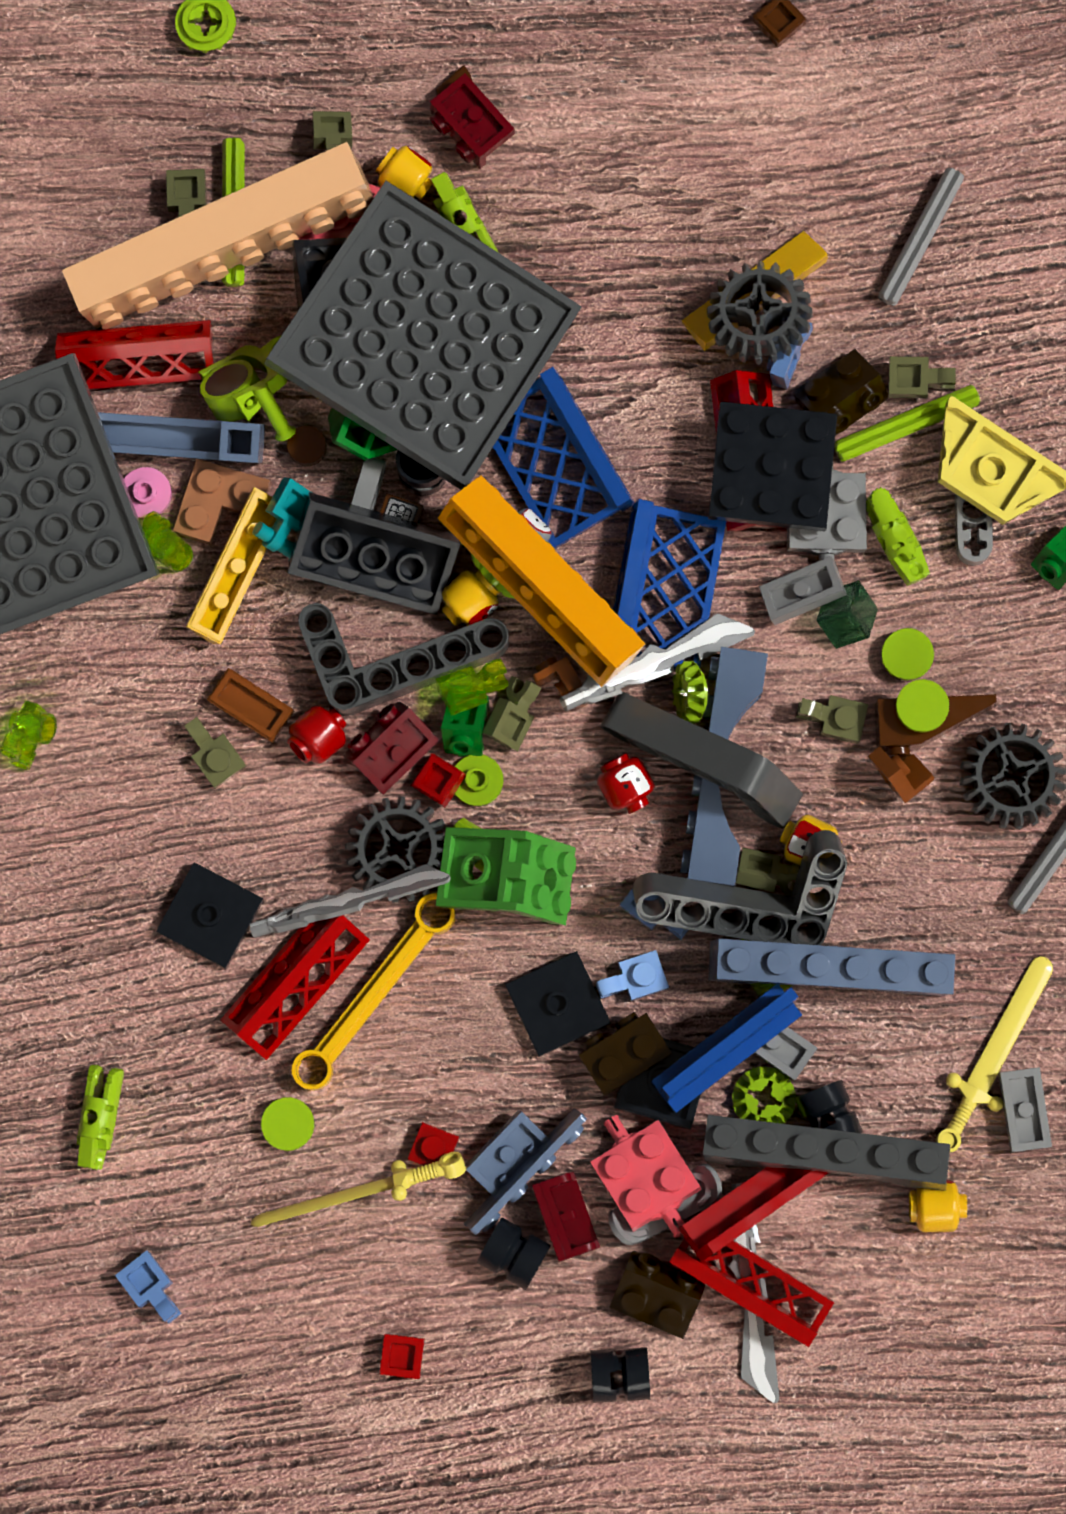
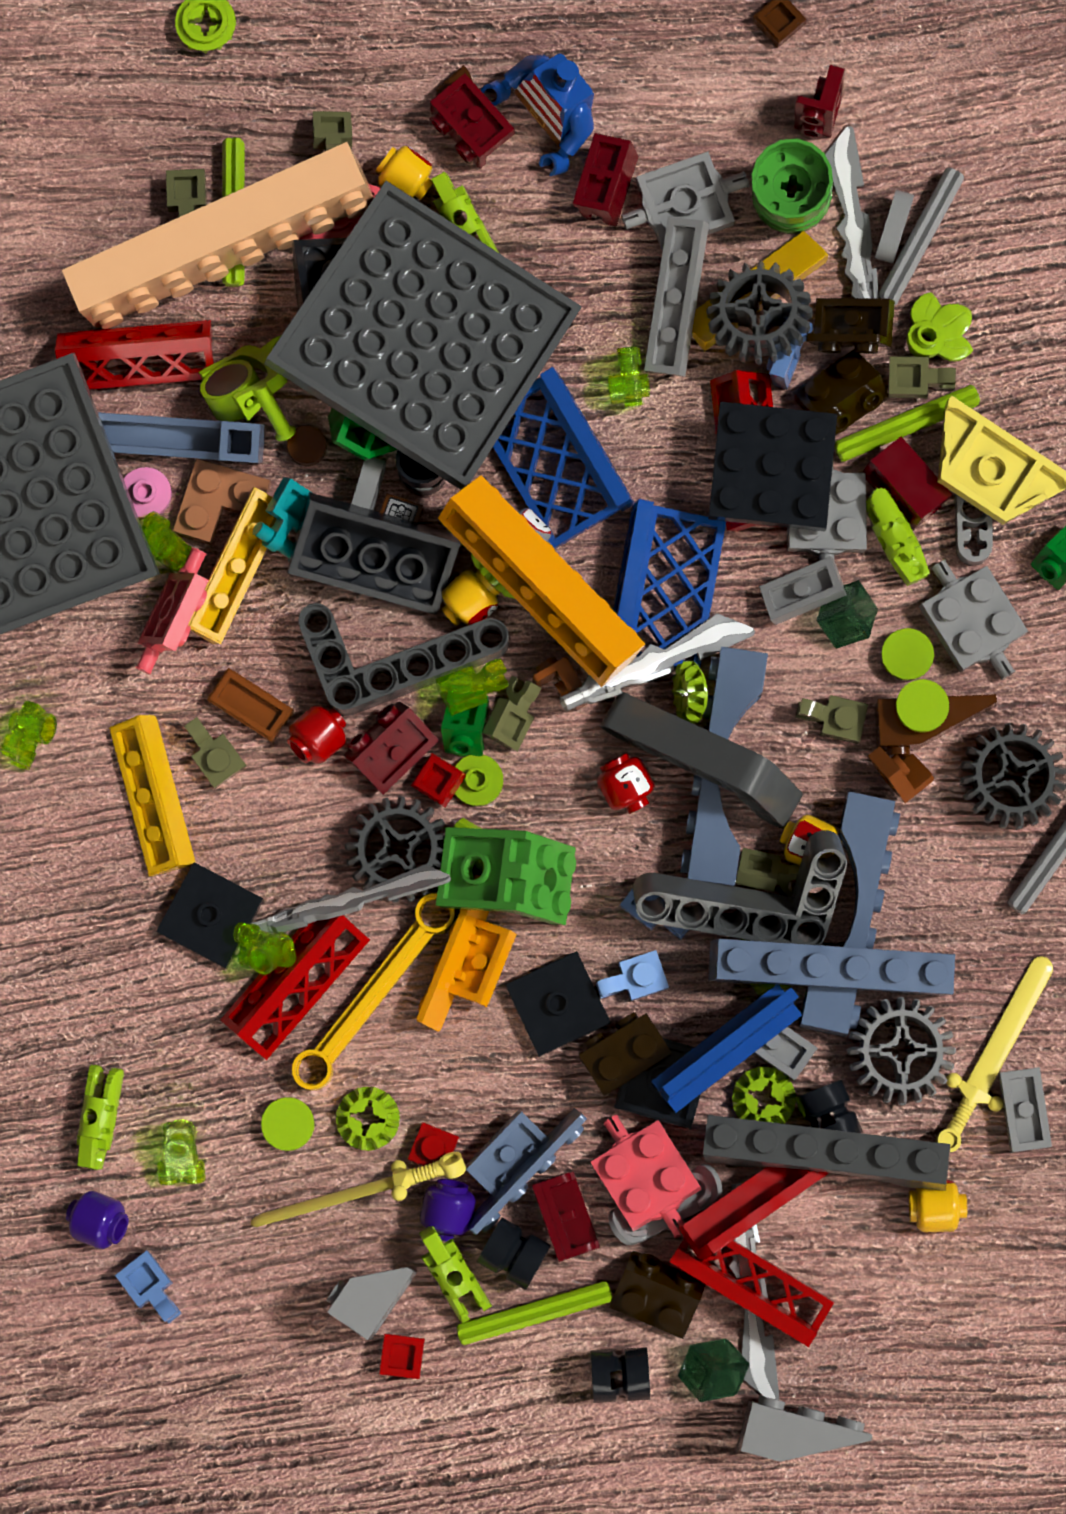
none -> dark purple head [66,1191,129,1249]
none -> yellow slope [109,715,195,877]
none -> coral plate [135,547,209,675]
none -> clear neon green plate [157,1119,206,1185]
none -> clear neon green plate [233,922,297,975]
none -> light grey slope [326,1267,417,1340]
none -> lime gear [336,1087,400,1151]
none -> light orange bracket [416,874,517,1032]
none -> lime hinge [419,1226,492,1323]
none -> dark purple head [420,1179,476,1241]
none -> lime axle [456,1281,612,1345]
none -> blue torso [481,53,594,177]
none -> dark red hinge [572,133,639,227]
none -> clear neon green plate [608,346,650,407]
none -> light grey plate [621,152,749,251]
none -> light grey plate [644,217,709,377]
none -> clear green panel [678,1339,750,1402]
none -> light grey slope [737,1395,873,1462]
none -> bright green wheel [751,138,833,234]
none -> dark red bracket [794,65,845,139]
none -> sand blue arch [799,792,900,1037]
none -> dark brown bracket [806,298,895,354]
none -> light grey sword [825,126,879,298]
none -> light grey gear [847,997,956,1106]
none -> dark red hinge [862,436,952,531]
none -> light grey beam [875,189,914,264]
none -> lime plate [906,292,973,362]
none -> light grey plate [919,559,1029,680]

